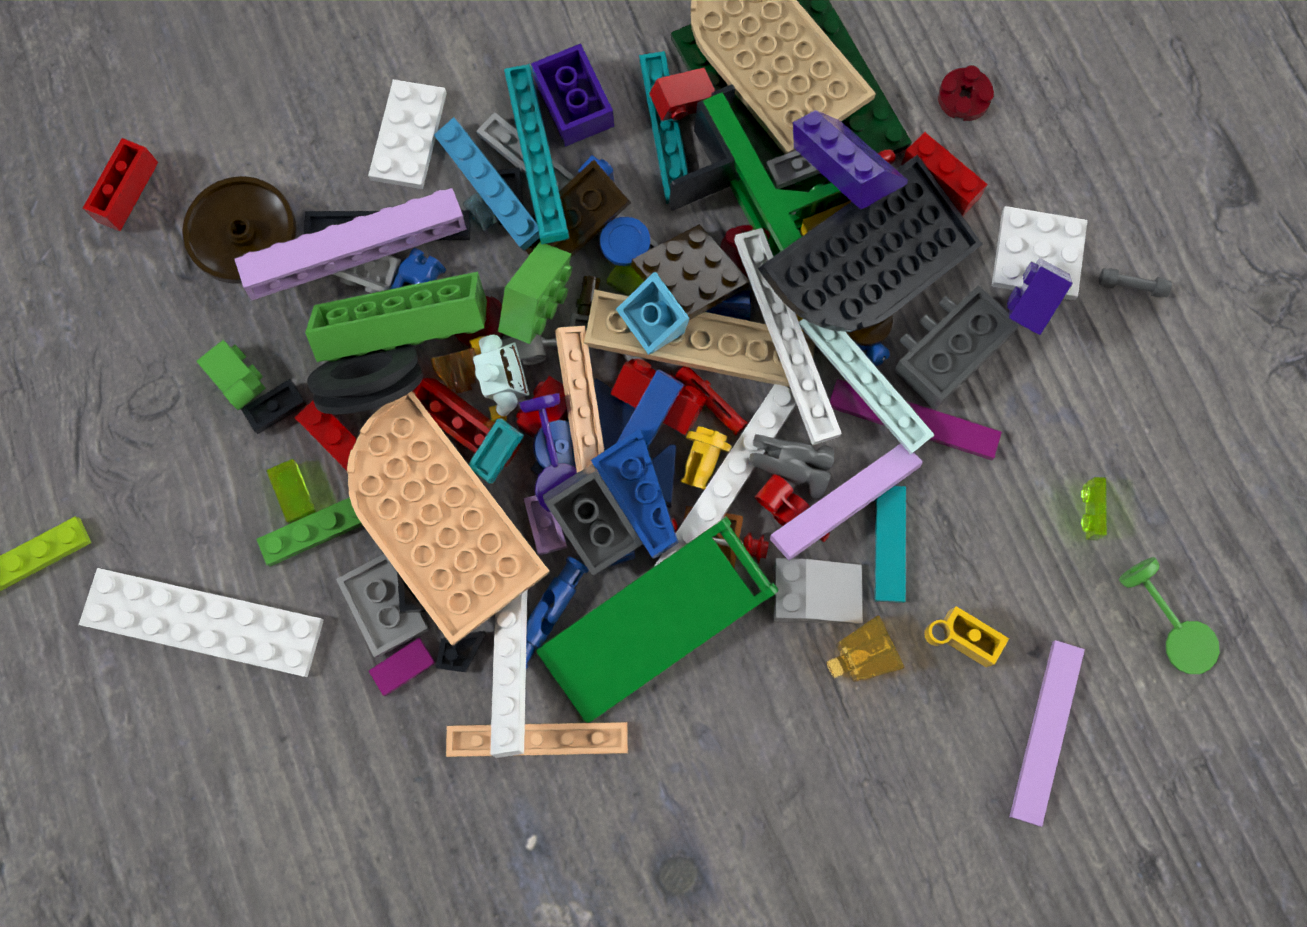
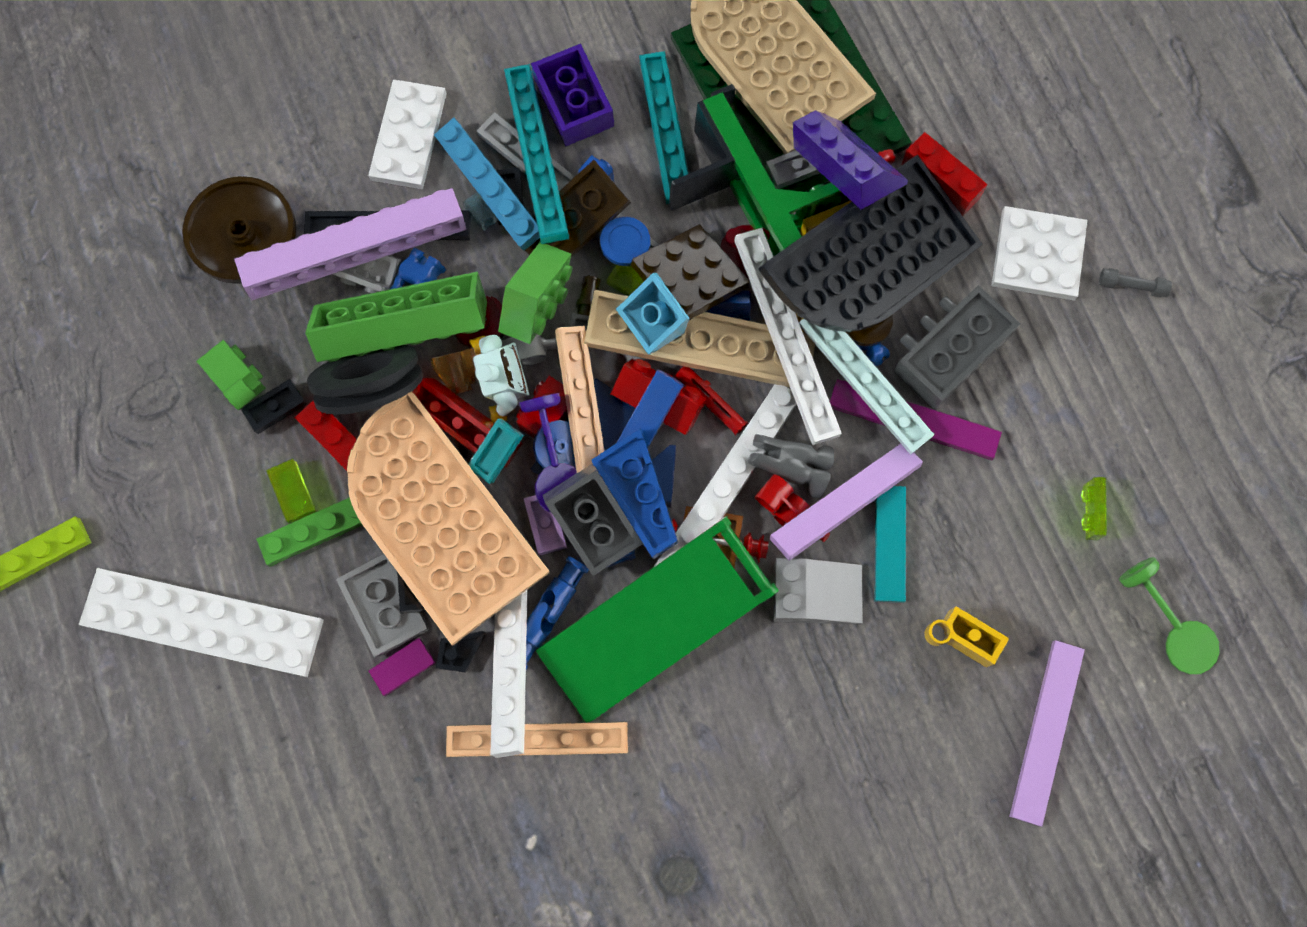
red brick [83,138,159,231] -> none
red brick [649,68,715,121] -> none
yellow piece [680,426,732,490] -> none
clear yellow torso [826,615,905,683] -> none
dark red plate [938,65,994,121] -> none
dark purple brick [1007,257,1073,335] -> none

